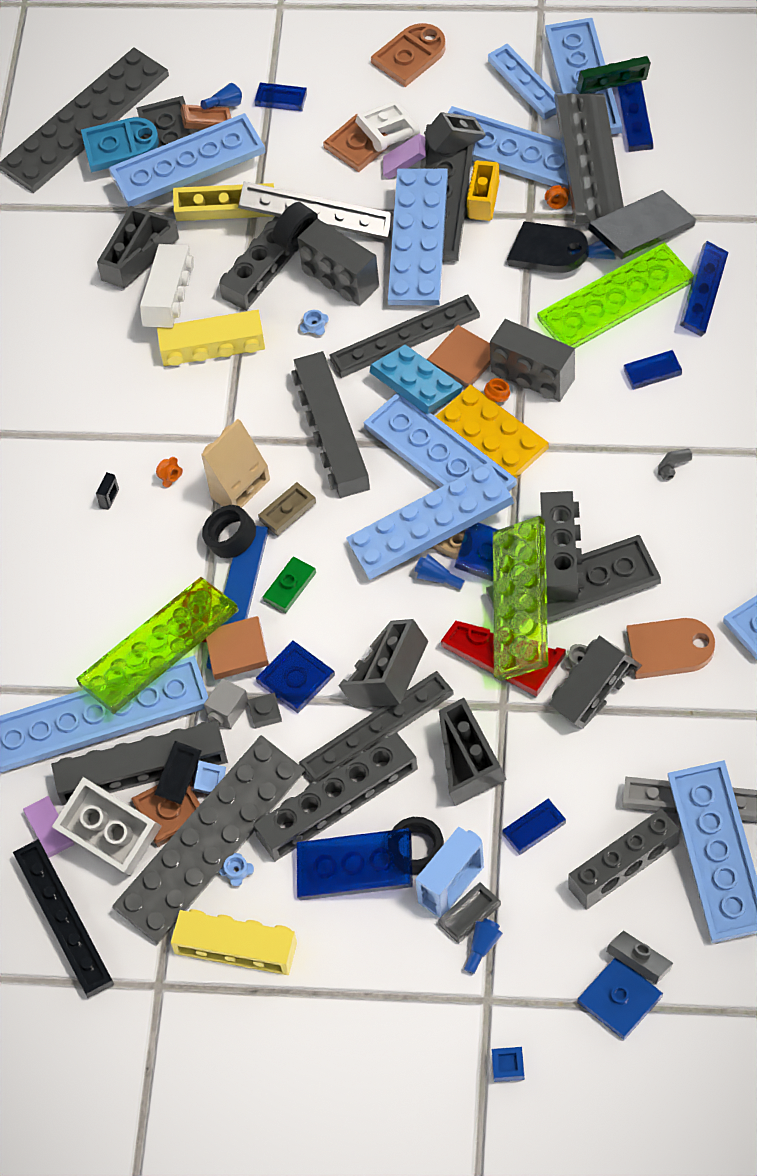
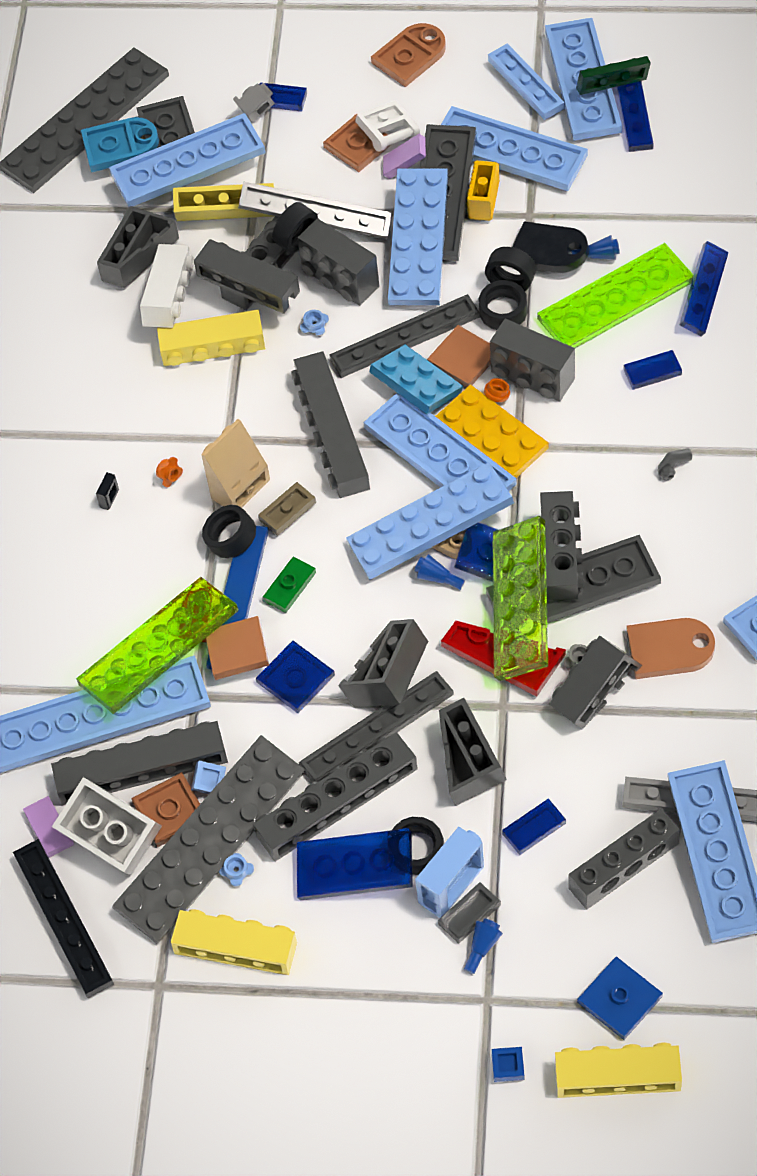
black tile [154,741,202,805] -> none
nougat tile [180,104,231,129] -> none
blue cone [200,83,242,110] -> none
light grey brick [204,678,248,729] -> none
dark grey plate [248,693,282,729] -> none
dark grey slope [424,112,486,154] -> none
orange plate [544,185,569,209] -> none
dark grey plate [554,93,624,225] -> none
tile [588,190,697,260] -> none
dark grey plate [606,930,673,984] -> none
none -> dark grey brick [194,239,300,314]
none -> light grey brick [233,83,275,123]
none -> black tyre [478,280,528,330]
none -> black tyre [485,247,536,291]
none -> light yellow brick [555,1042,682,1098]

